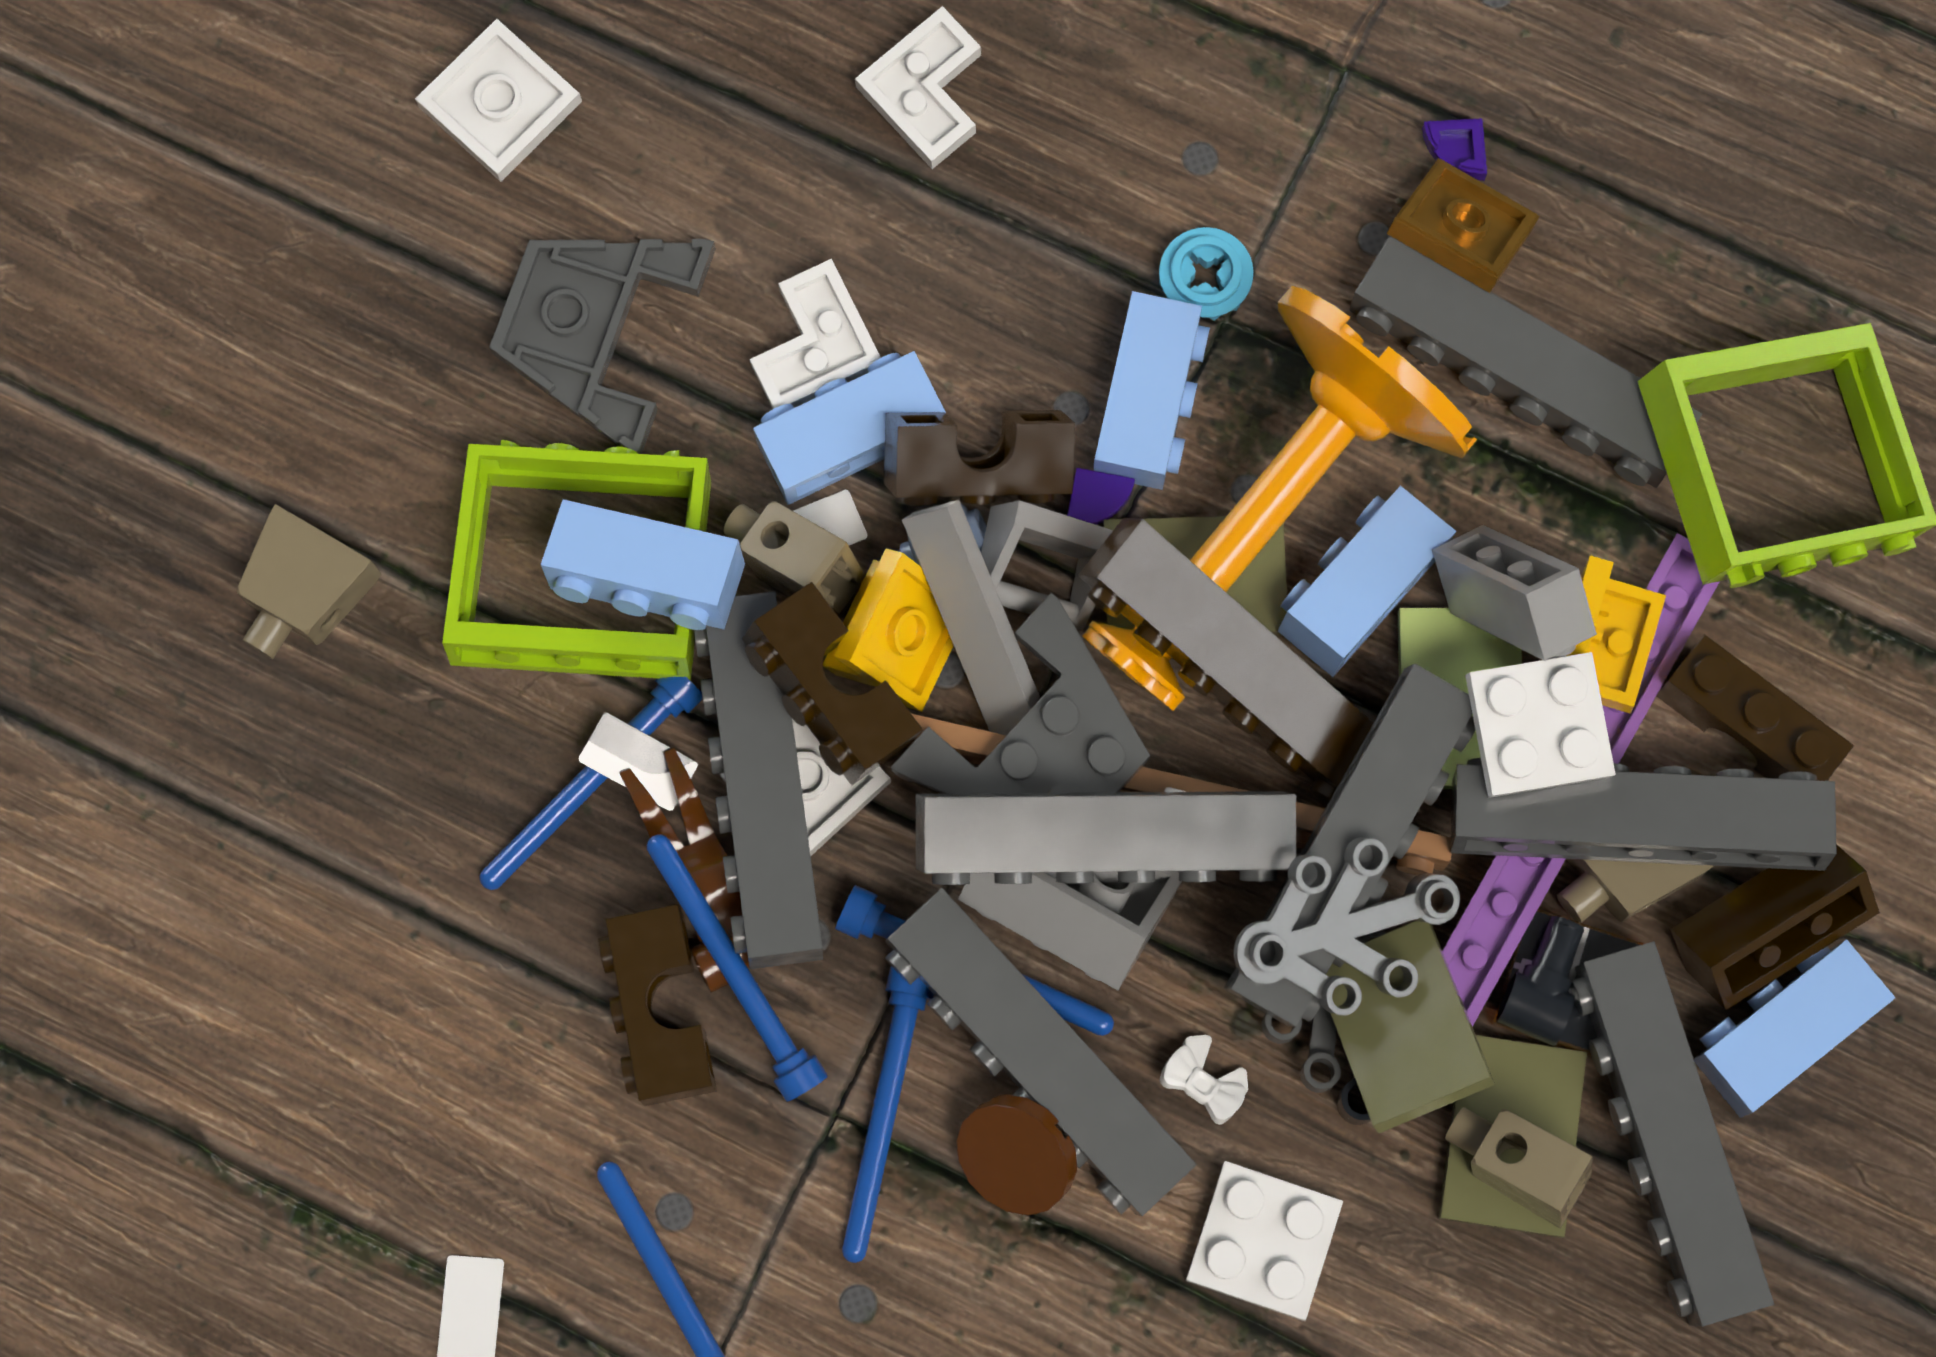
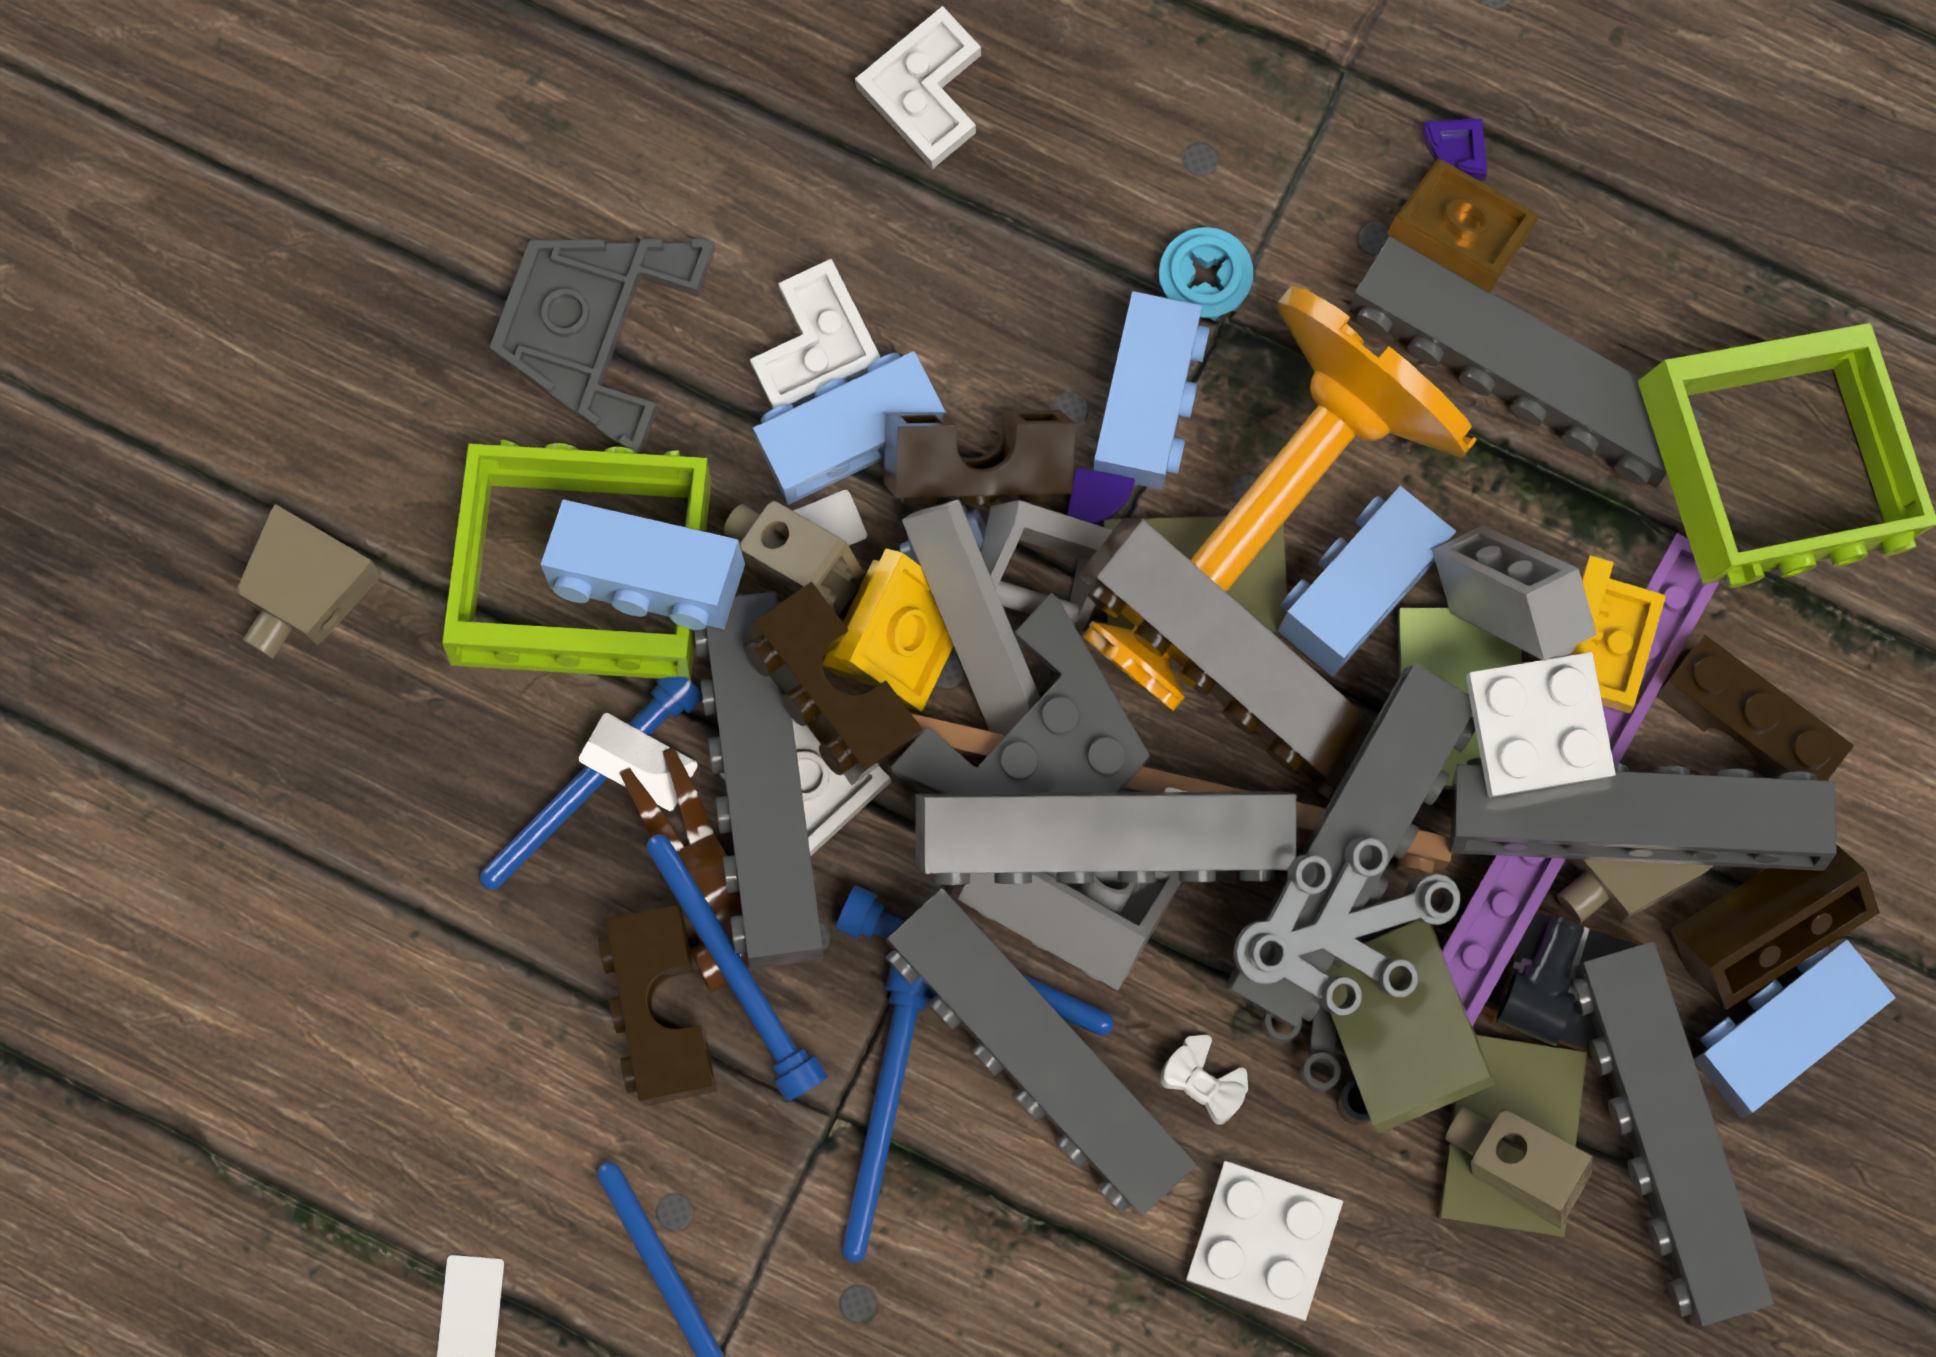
white plate [415,19,582,182] -> none
reddish brown tile [956,1094,1077,1215] -> none

